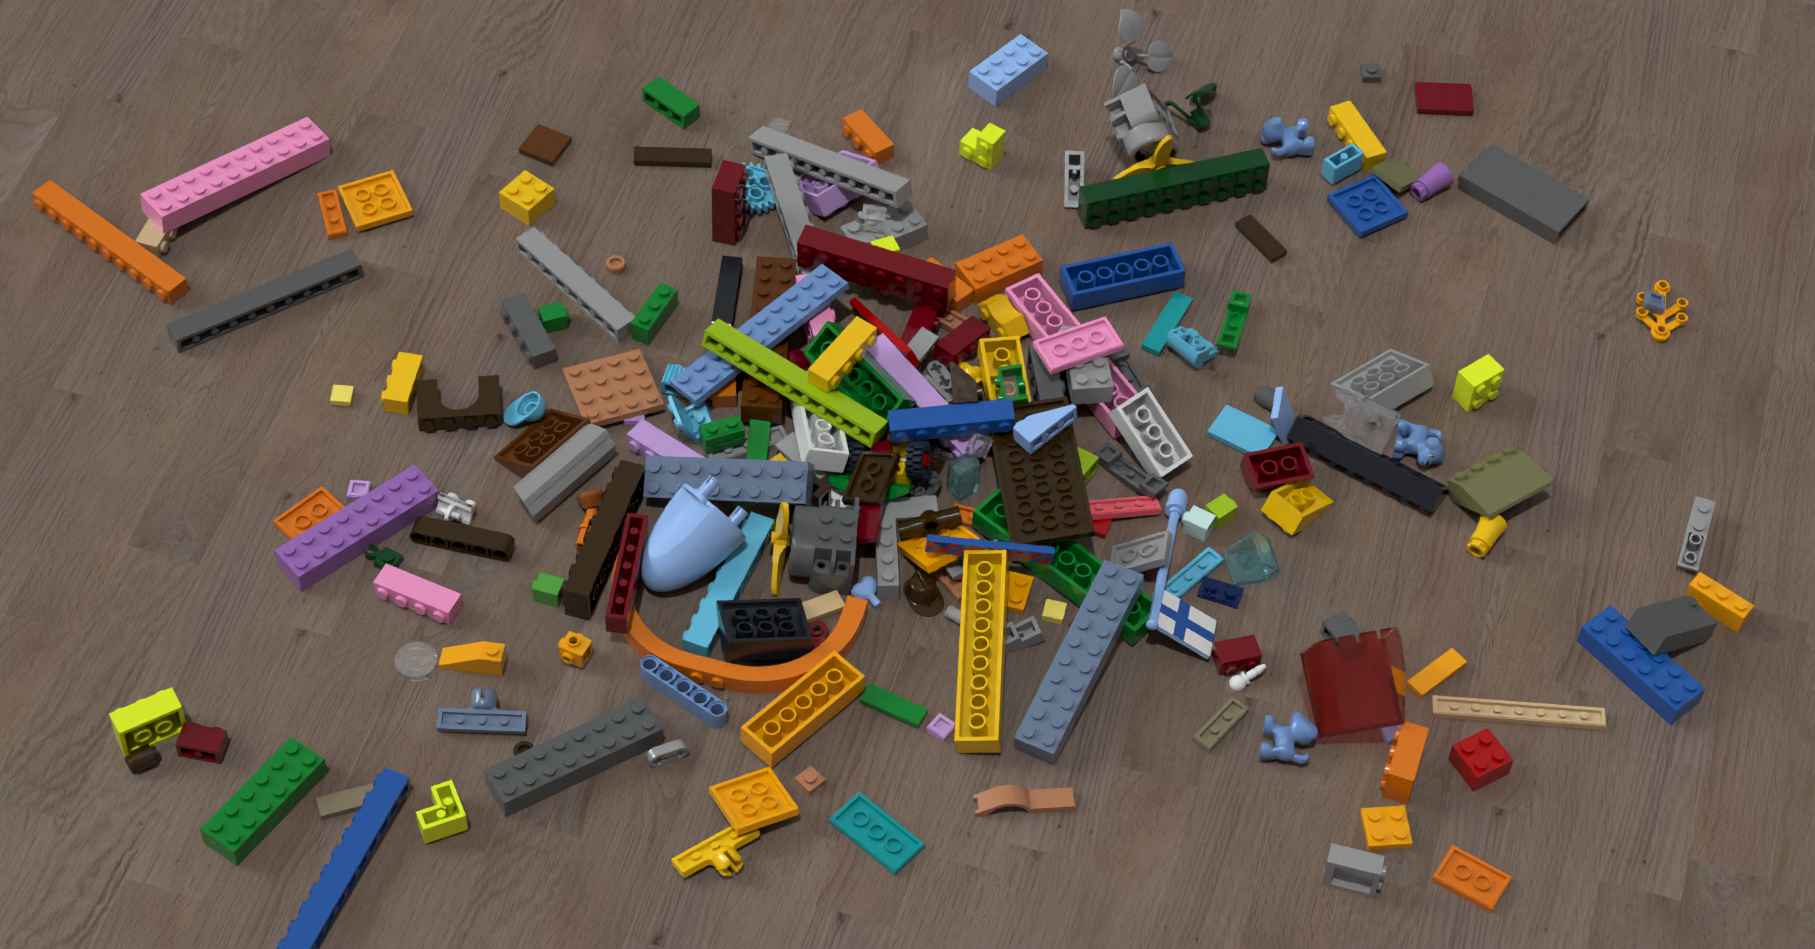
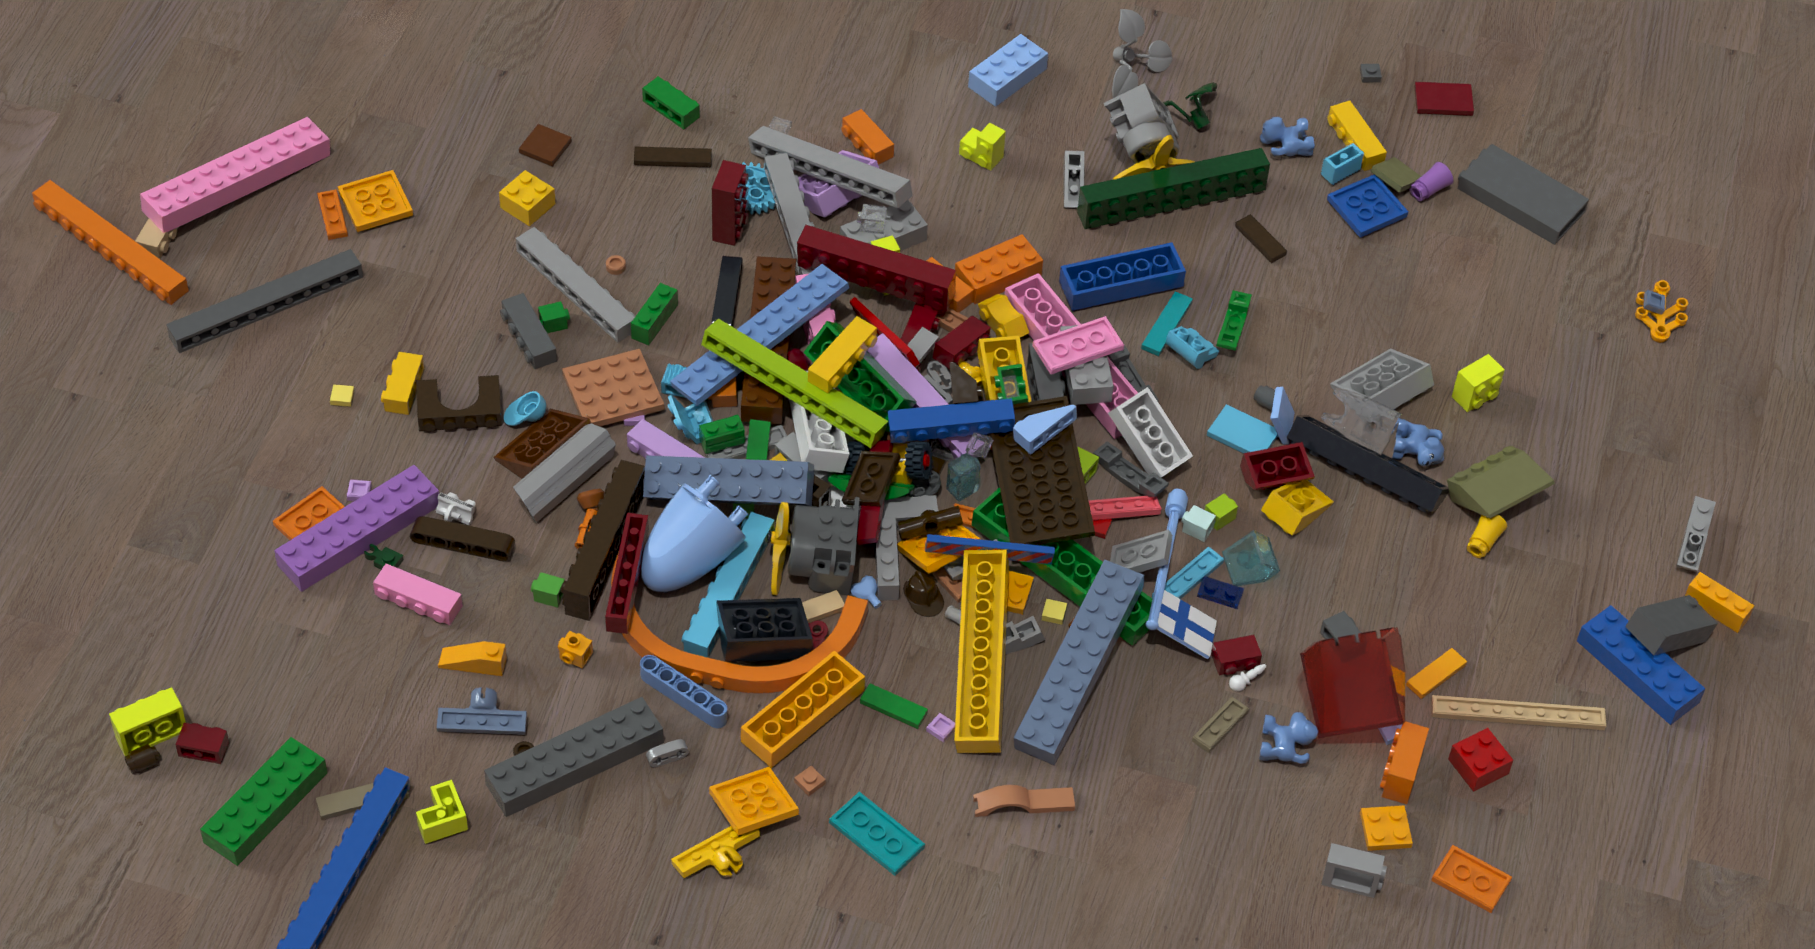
clear tile [394,642,438,681] -> none

